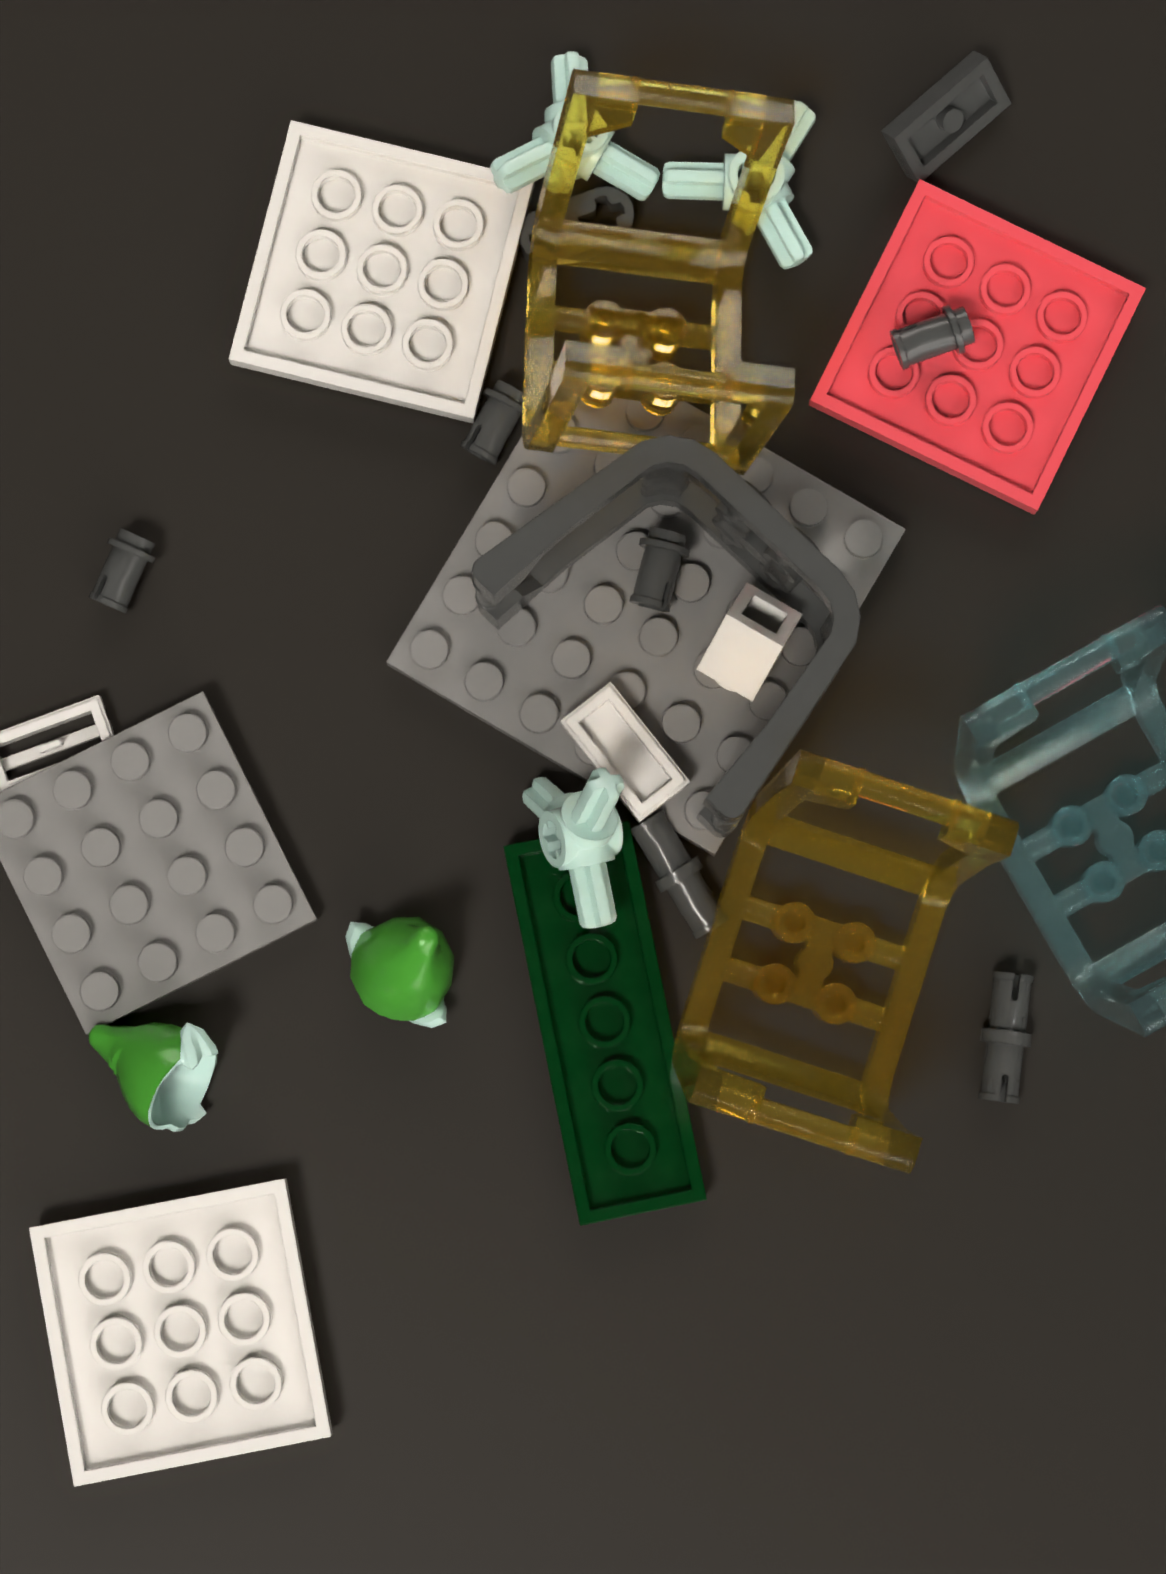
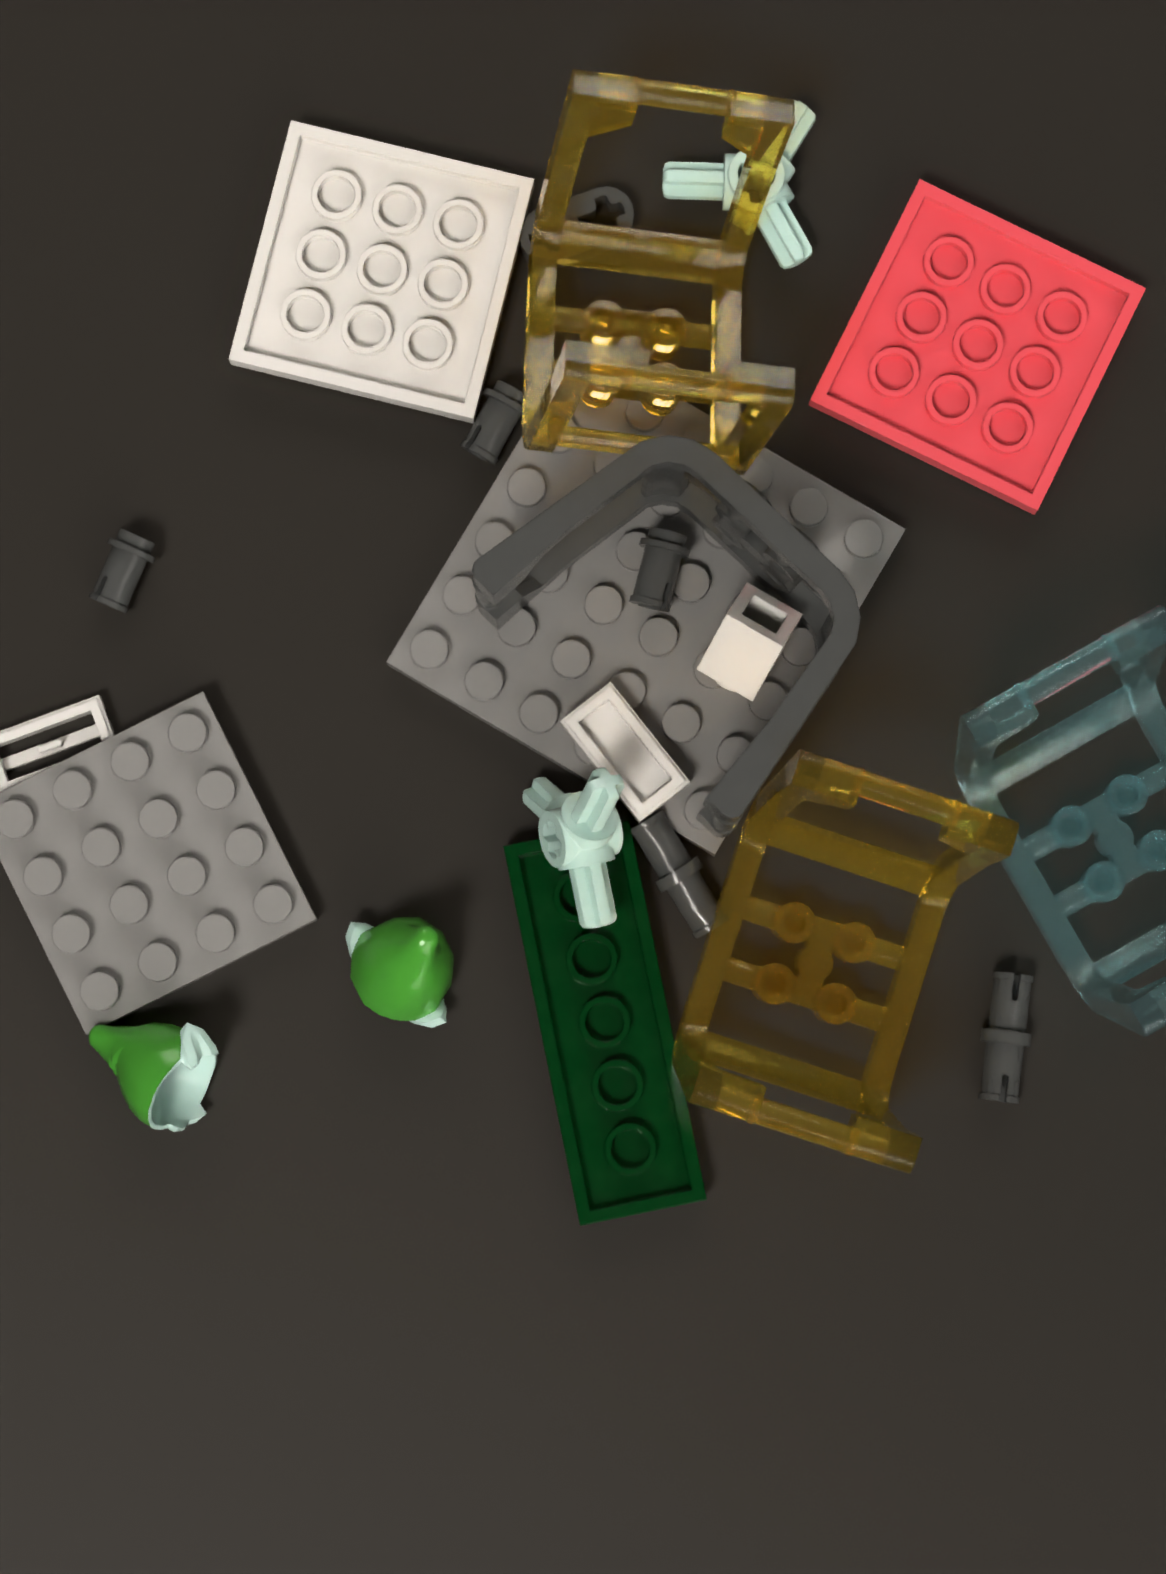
white plate [29,1178,333,1487] -> none
light aqua bush [490,51,660,201] -> none
dark grey plate [881,50,1012,183] -> none
dark grey pin [890,305,975,370] -> none

